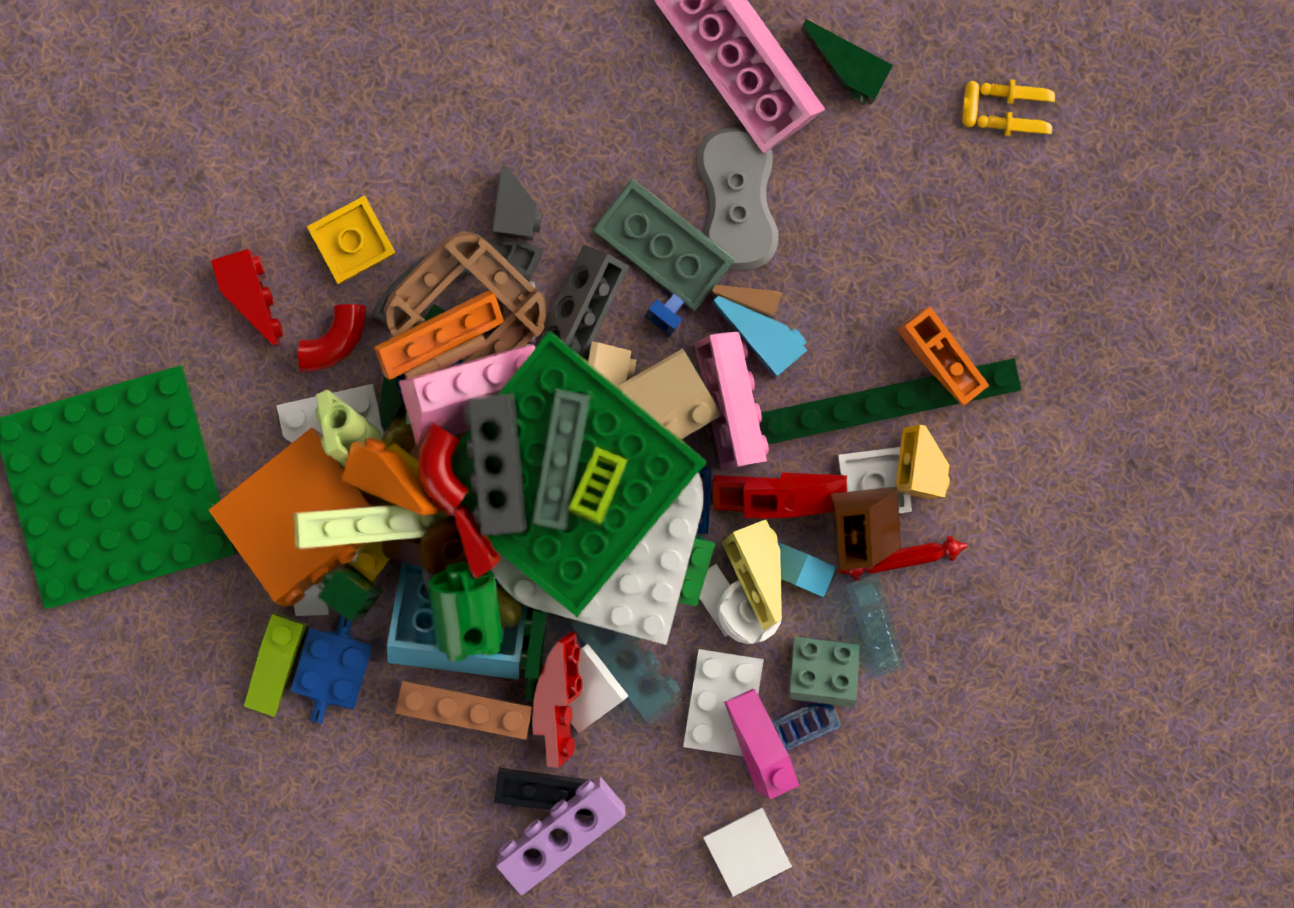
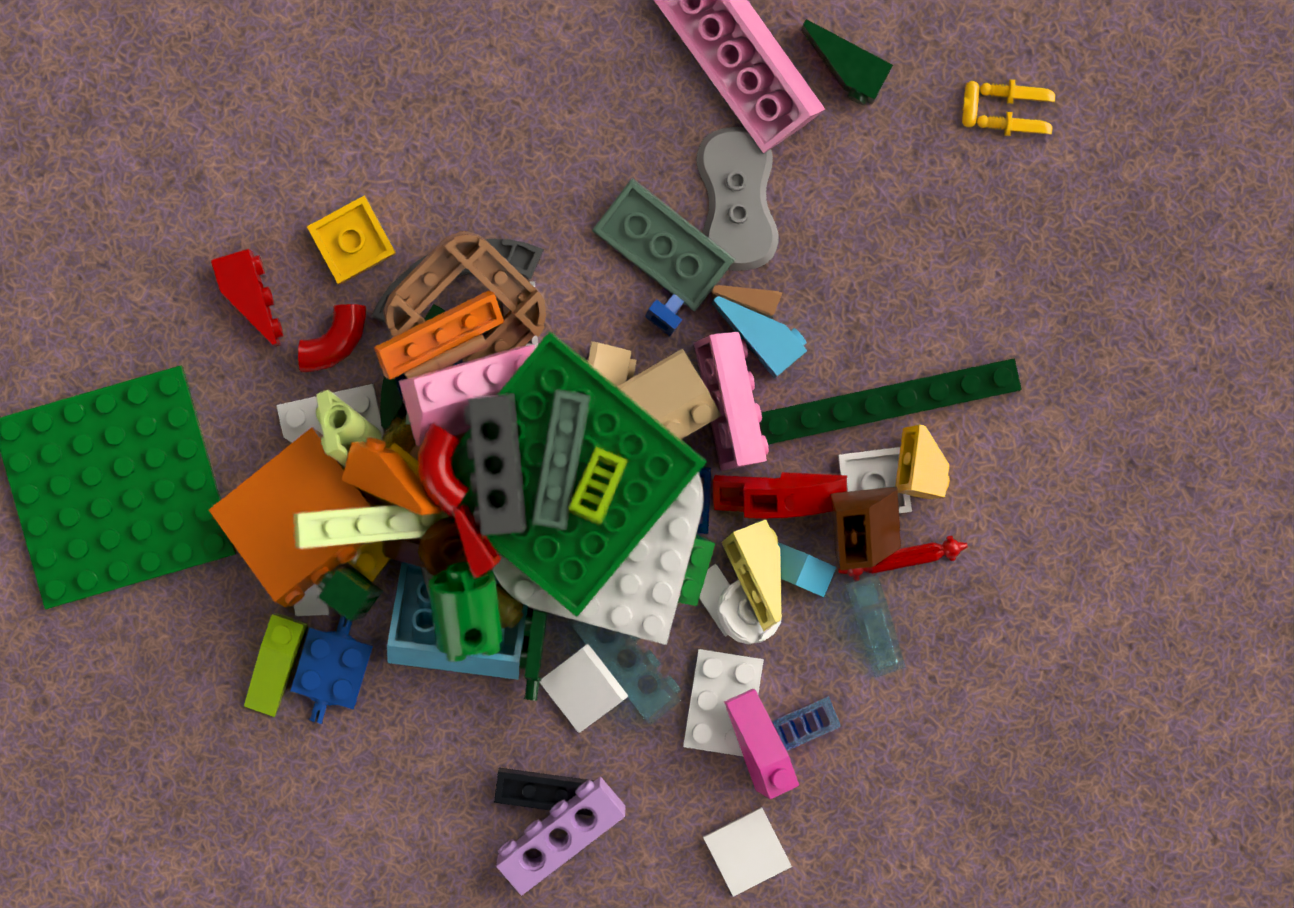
nougat arch [395,679,533,740] -> none
dark grey slope [492,166,542,240] -> none
red slope [532,632,583,768] -> none
dark grey brick [535,245,629,359] -> none
sand green plate [788,637,860,707] -> none
orange slope [896,306,989,406] -> none

